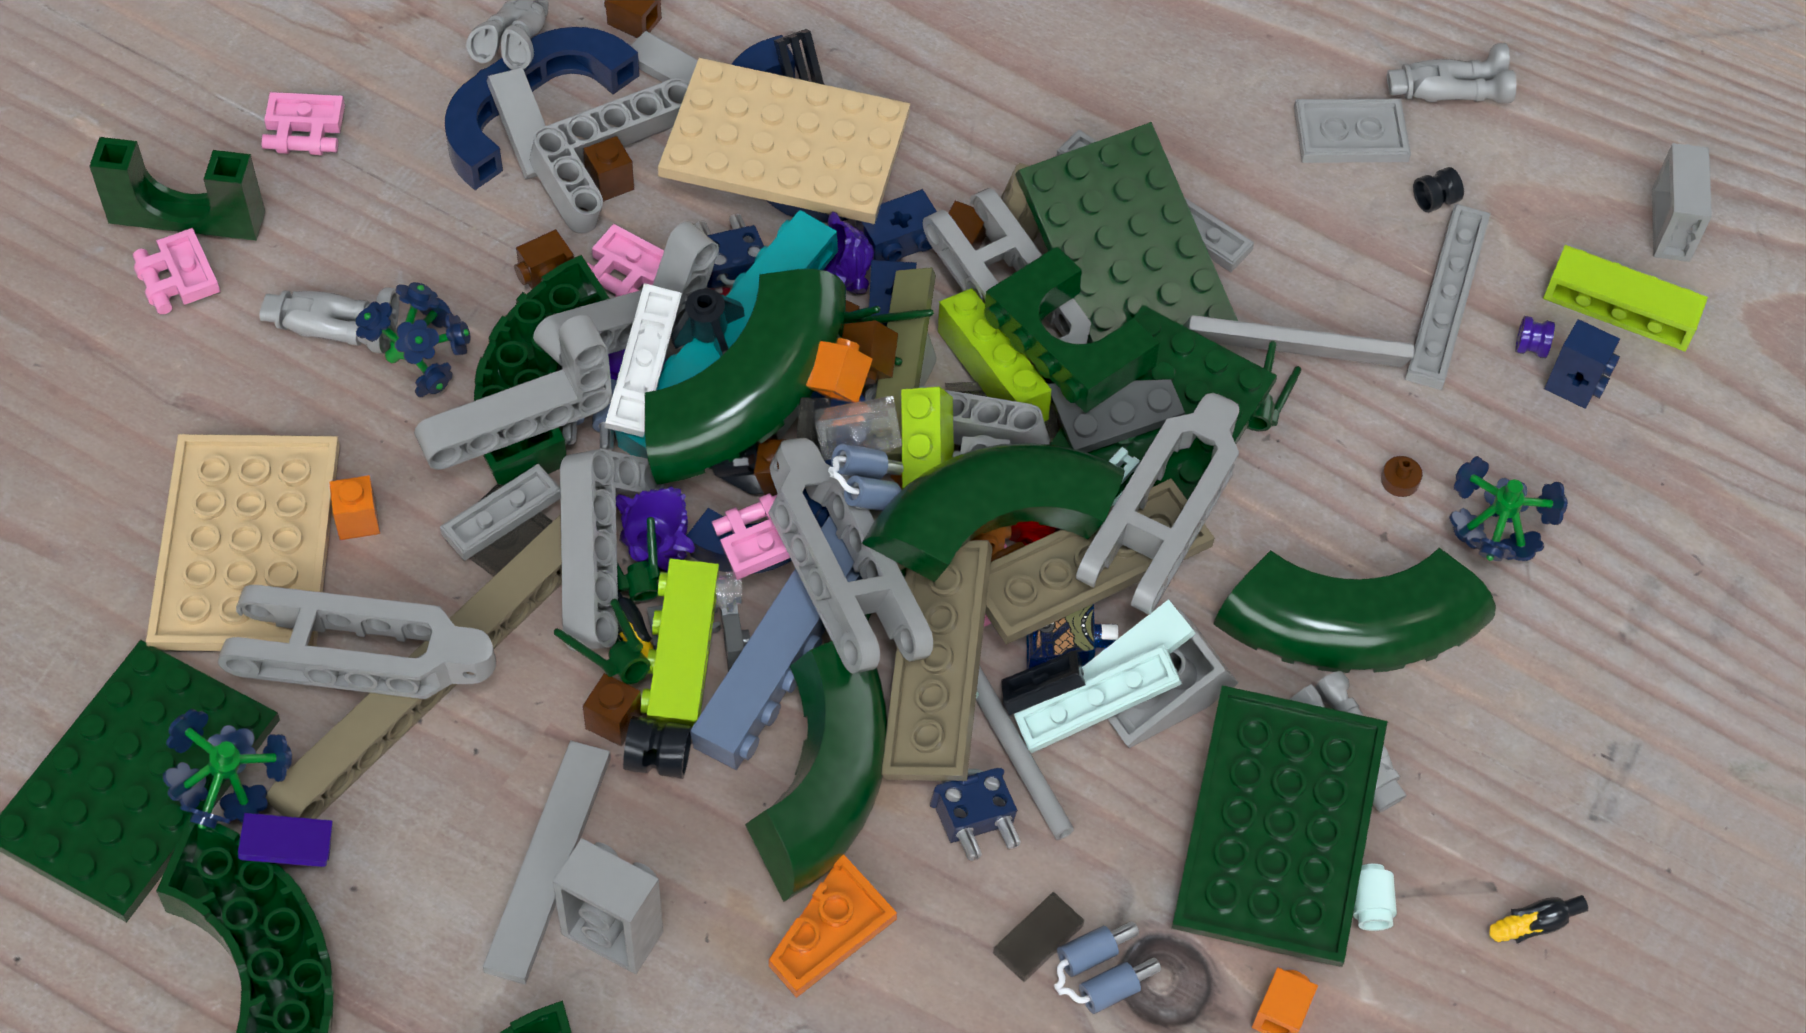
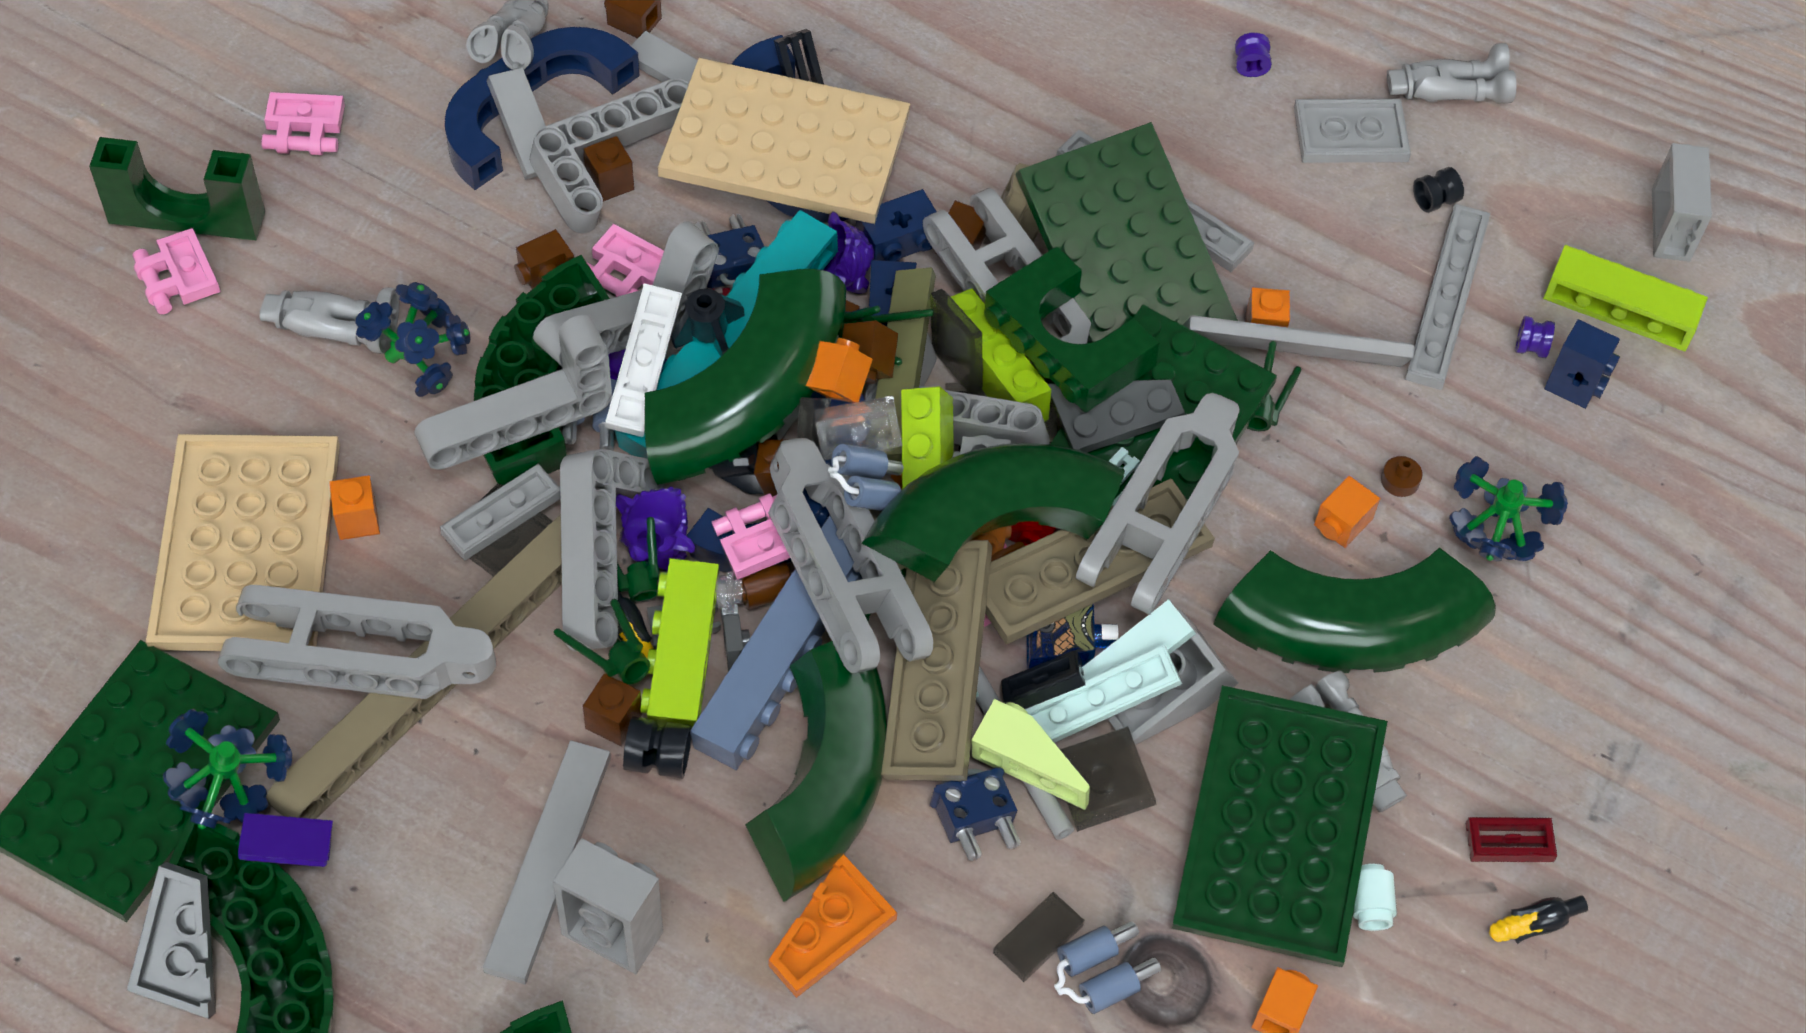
none -> wing [127,862,216,1019]
none -> reddish brown brick [731,561,791,610]
none -> clear smoke tile [930,289,983,394]
none -> yellowish green slope [971,699,1090,810]
none -> clear smoke tile [1060,726,1157,832]
none -> dark purple wheel [1235,33,1272,77]
none -> orange brick [1245,287,1290,328]
none -> orange brick [1314,476,1381,548]
none -> dark red tile [1465,817,1557,862]

